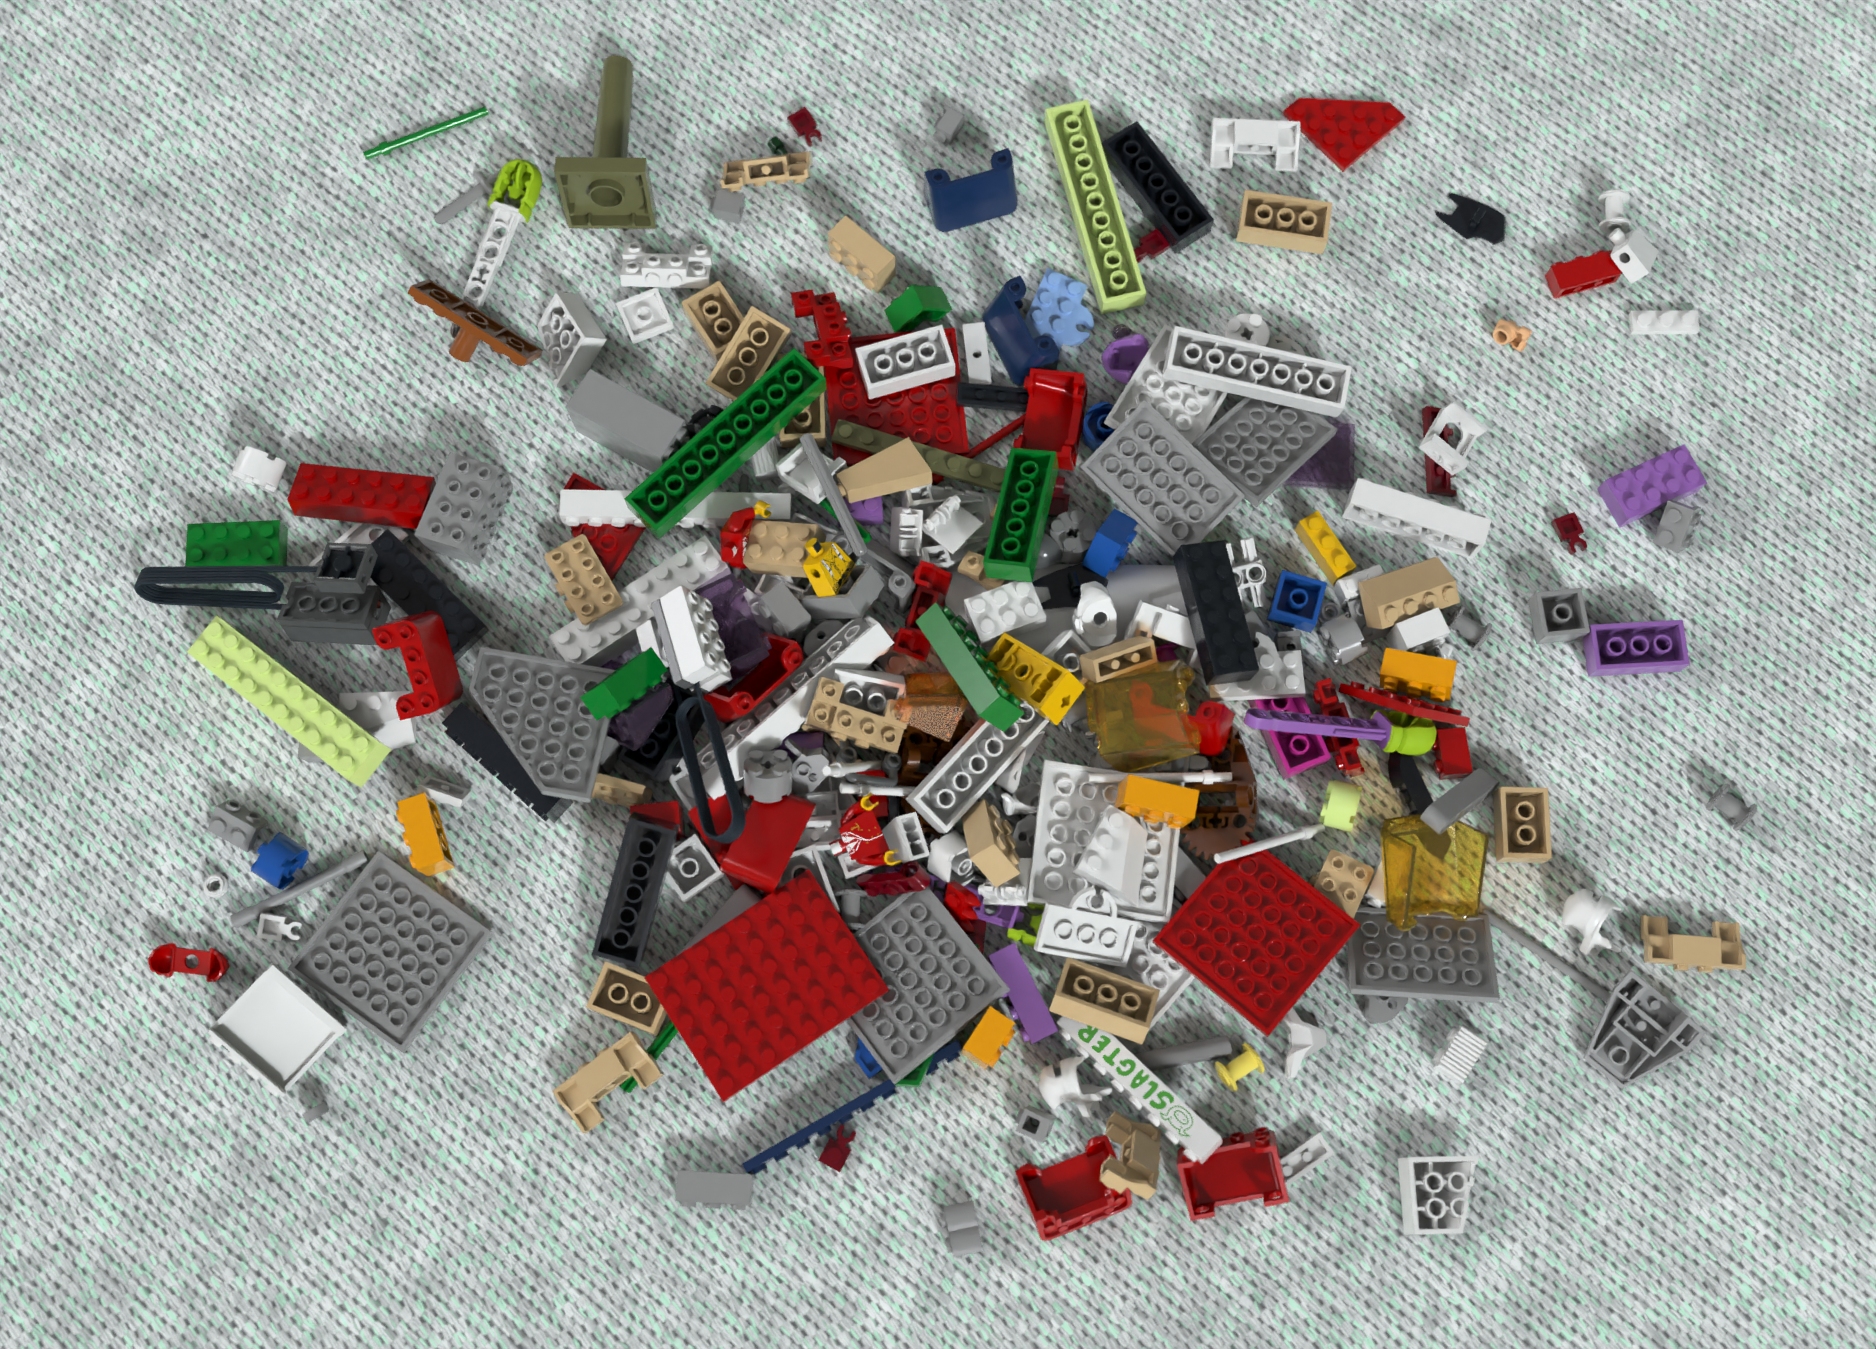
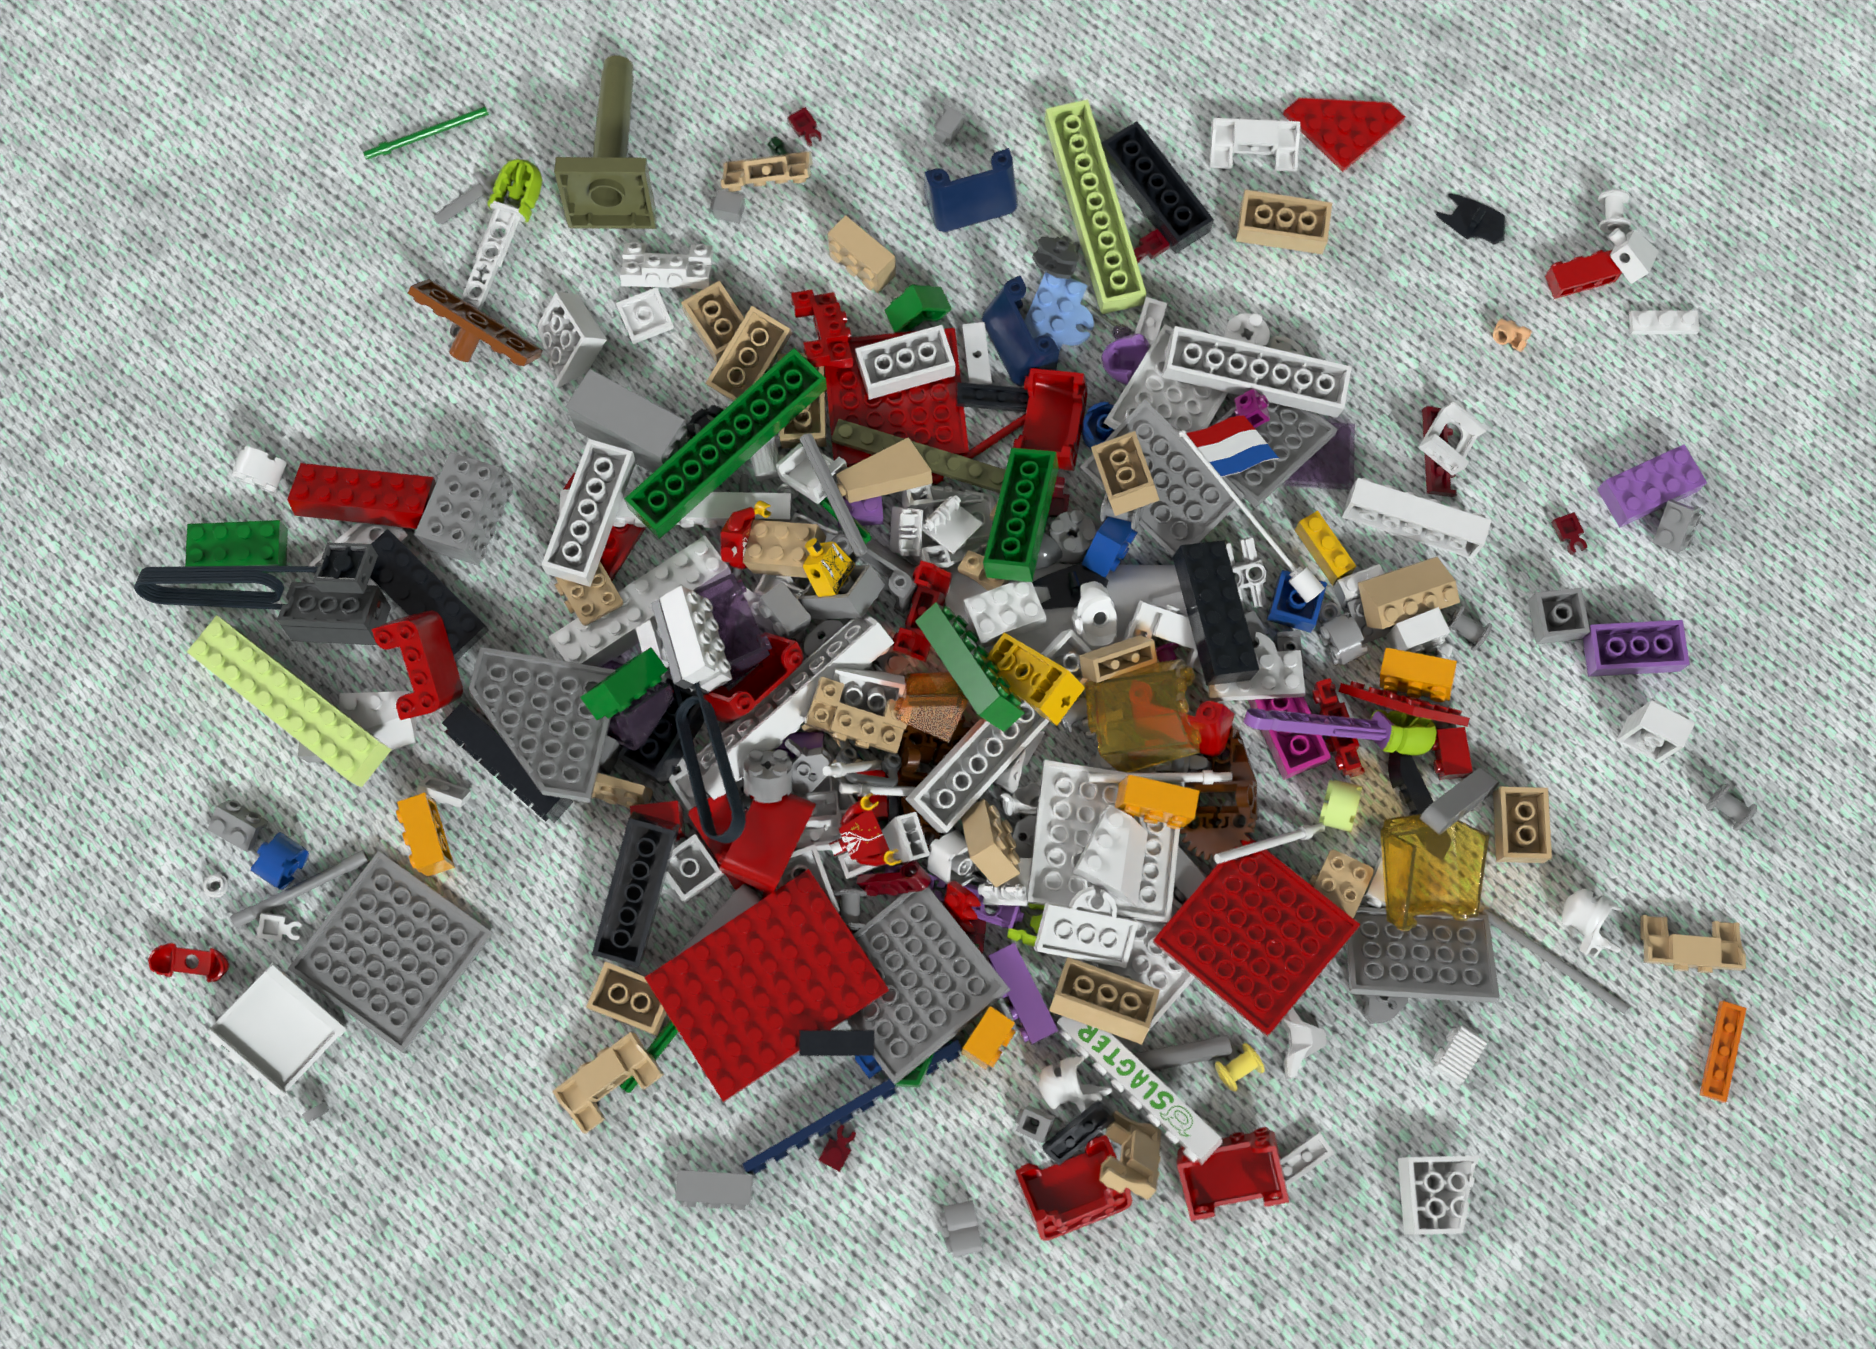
light grey wedge [1583,970,1707,1089] -> none
none -> white brick [541,439,636,587]
none -> black tile [799,1030,874,1056]
none -> dark grey hinge [1032,236,1080,279]
none -> black plate [1042,1100,1115,1166]
none -> tan brick [1091,431,1159,516]
none -> light grey hose [1100,493,1144,530]
none -> white plate [1135,297,1168,346]
none -> flag [1179,415,1325,603]
none -> magenta brick [1235,388,1270,428]
none -> white brick [1616,700,1695,763]
none -> orange plate [1699,1001,1747,1103]

